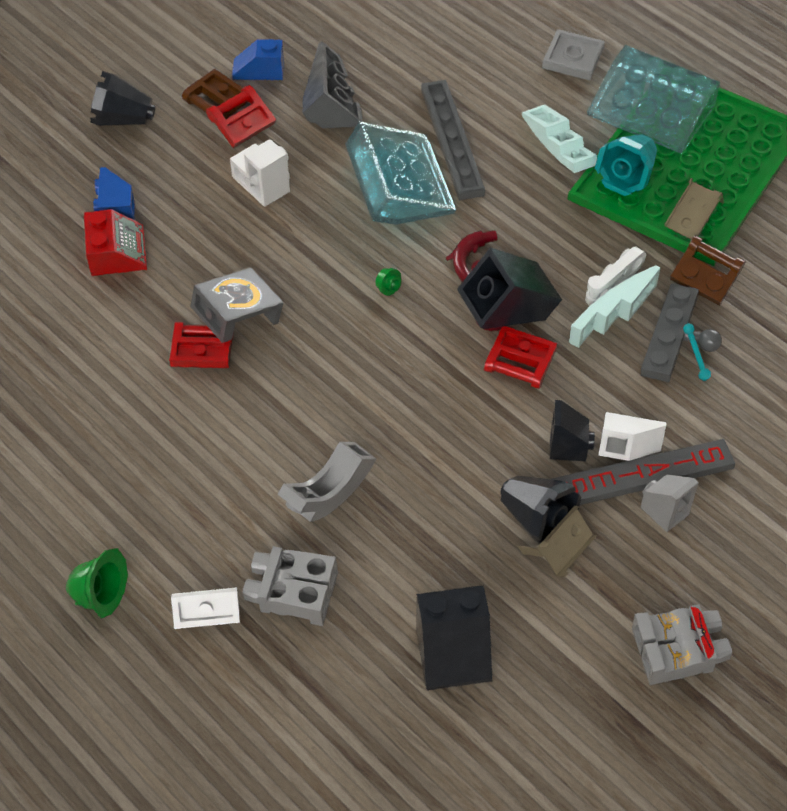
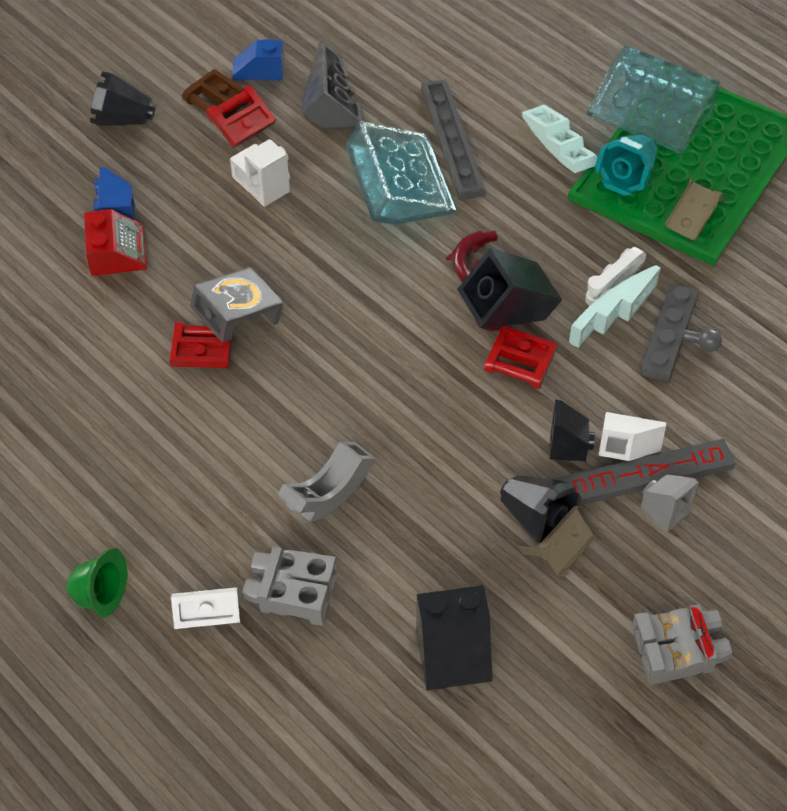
green plate [375,268,401,296] -> none
light grey tile [542,29,605,80] -> none
reddish brown plate [670,235,746,306] -> none
teal hinge [683,323,711,381] -> none

